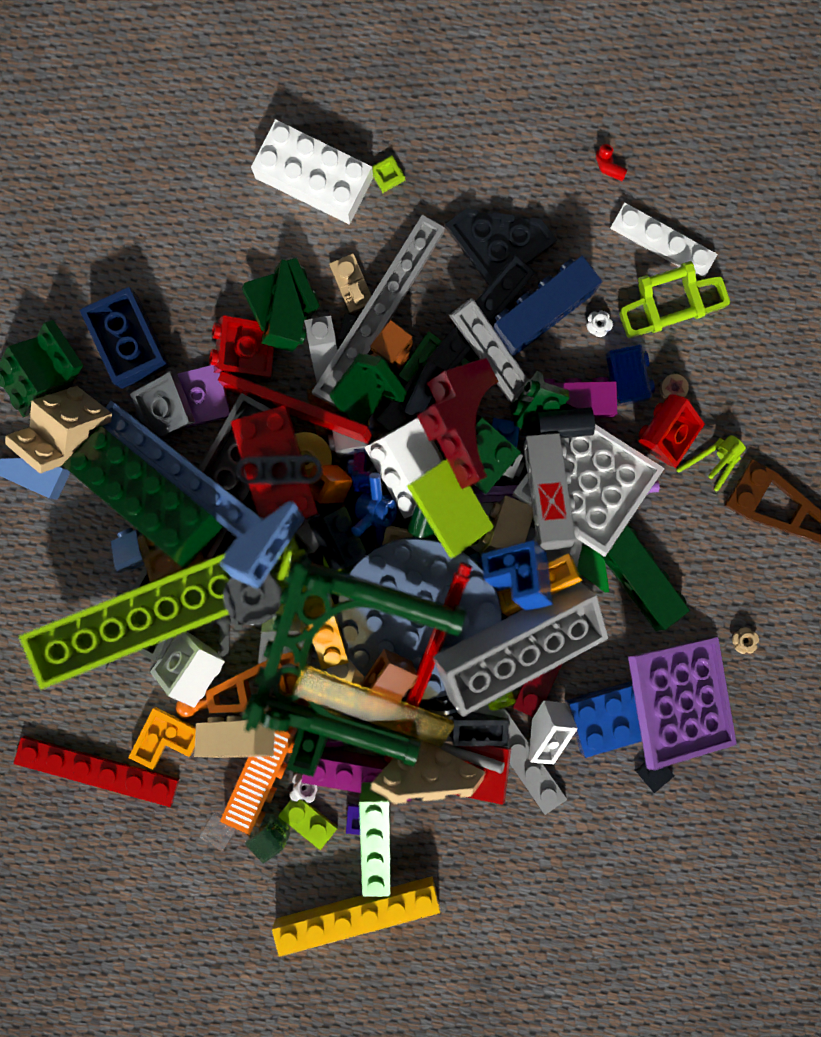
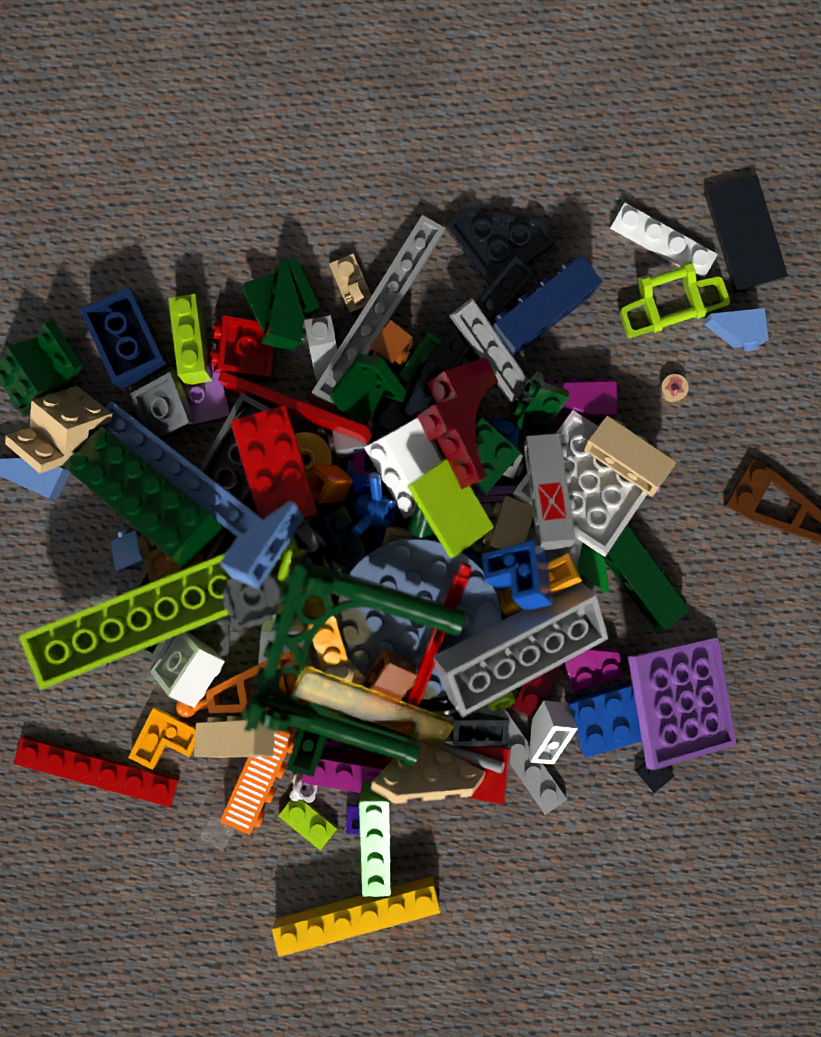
black beam [236,456,323,485] -> none
clear green slope [244,815,290,864] -> none
white brick [251,119,373,224] -> none
lime tile [372,155,405,193] -> none
black brick [535,407,595,438] -> none
white plate [586,310,613,337] -> none
red arm [596,144,628,181] -> none
clear blue brick [606,344,655,406] -> none
red brick [639,394,705,468] -> none
lime plant [676,435,746,491] -> none
tan plate [732,627,759,654] -> none
none -> lime brick [168,294,212,385]
none -> magenta wing [564,647,625,692]
none -> tan brick [584,416,677,497]
none -> black tile [704,175,788,293]
none -> medium blue slope [704,308,769,351]

